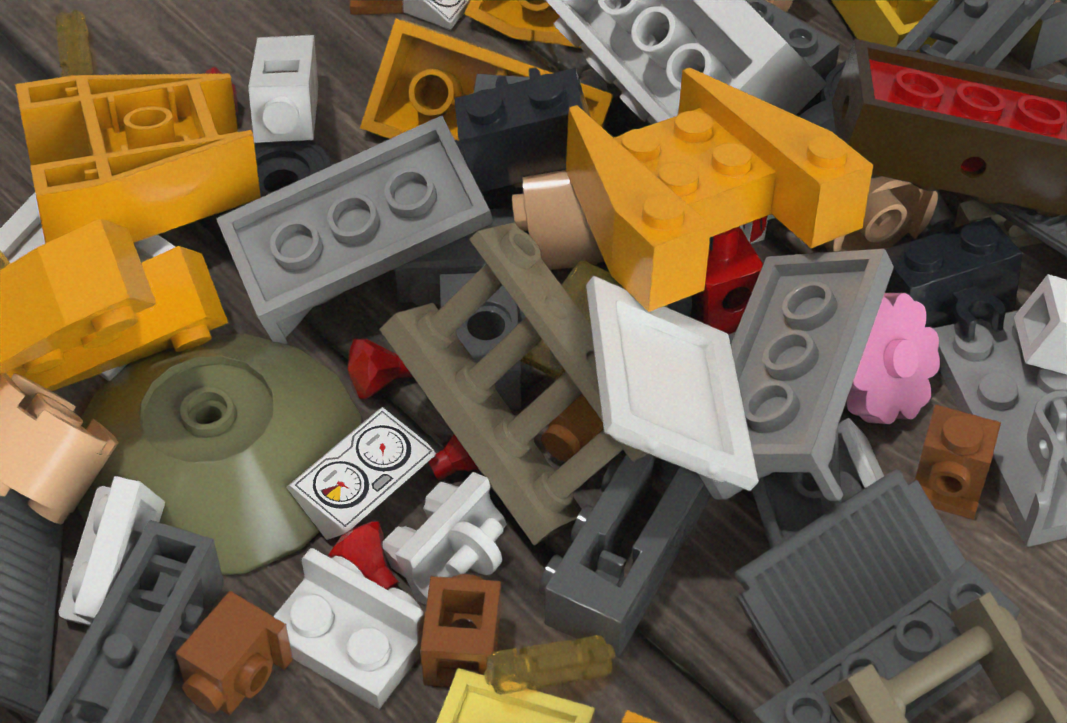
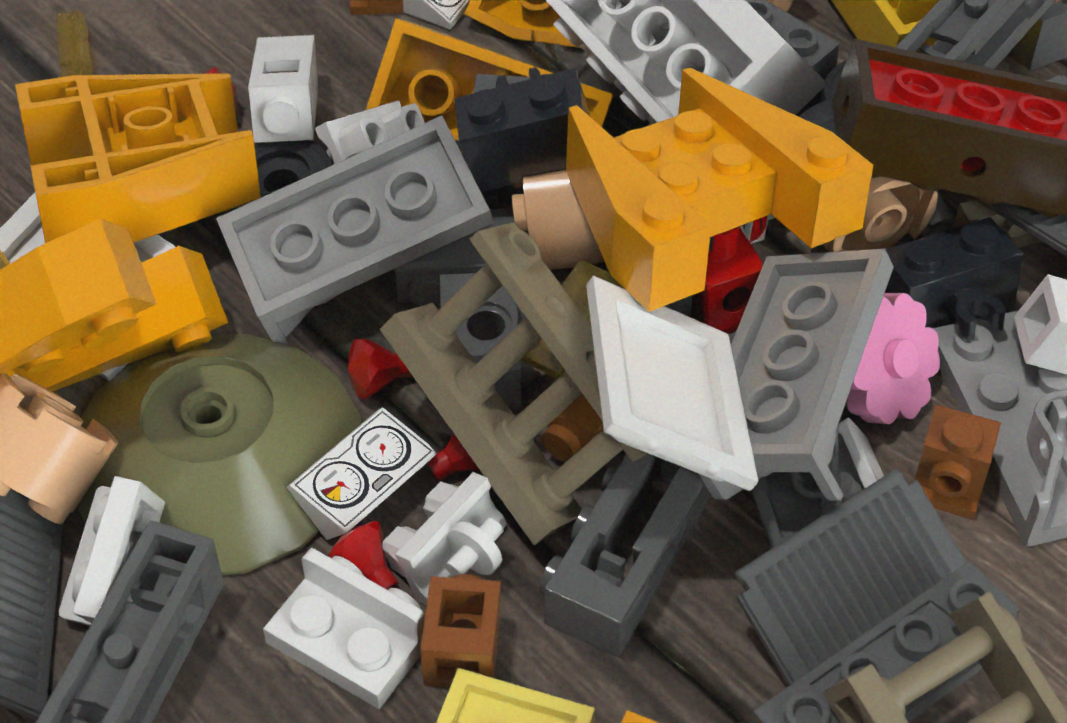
dark orange brick [176,591,293,716] -> none
clear yellow axle [484,635,615,695] -> none
none -> white hips [315,100,425,165]

